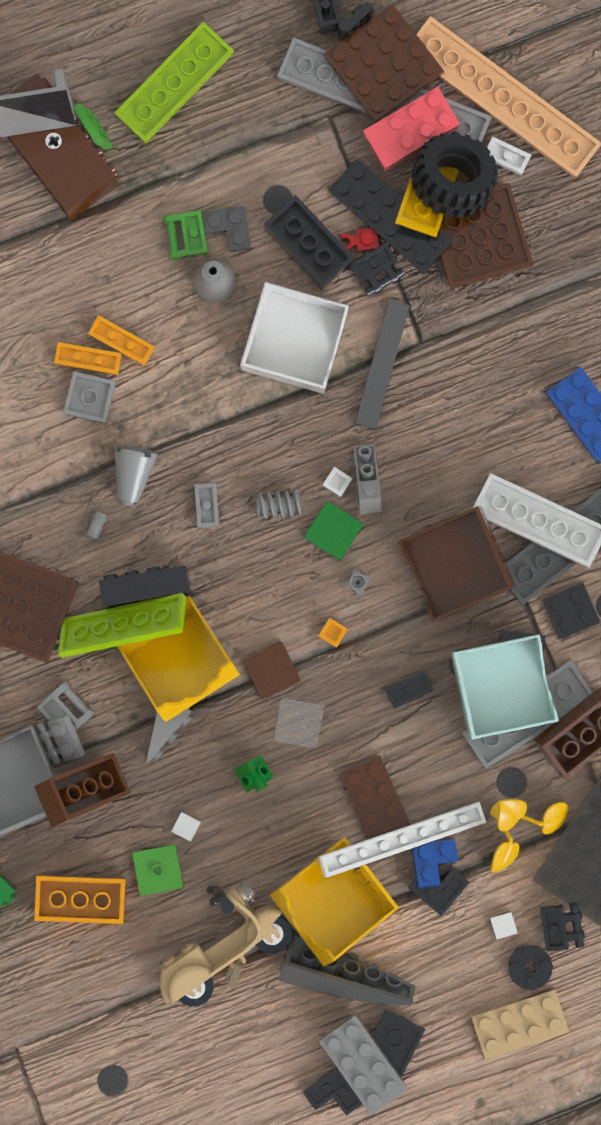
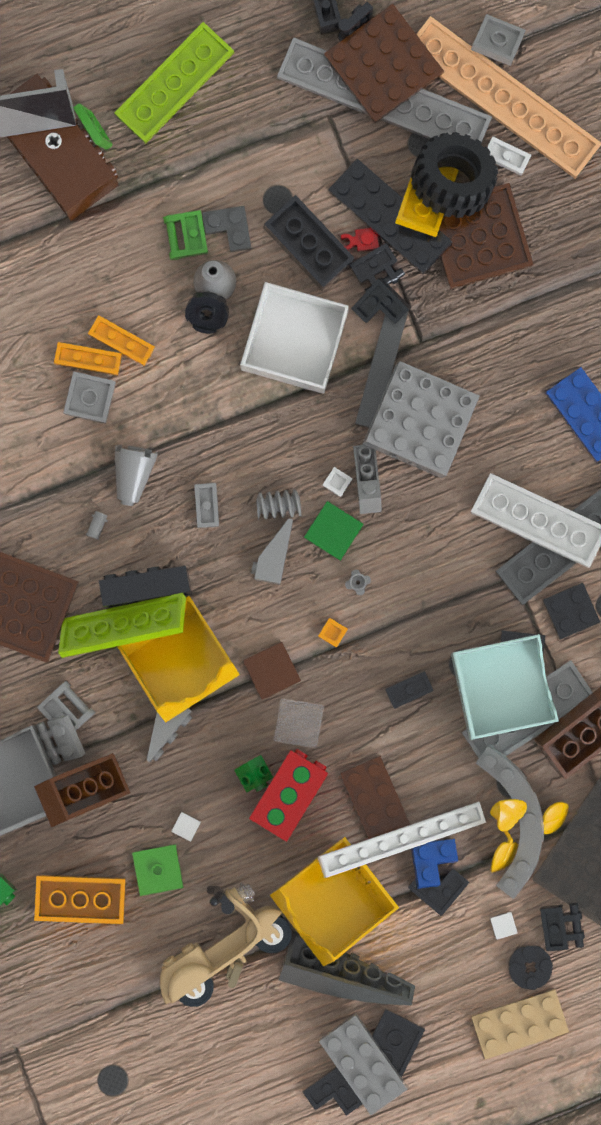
coral brick [363,87,460,172] -> none
reddish brown piece [398,506,516,622] -> none
none -> black plate [185,292,229,334]
none -> red brick [249,749,328,842]
none -> light grey slope [251,519,293,585]
none -> black plate [351,277,412,324]
none -> light grey piece [362,361,480,478]
none -> light grey plate [471,14,526,66]
none -> light grey plate [476,745,544,899]

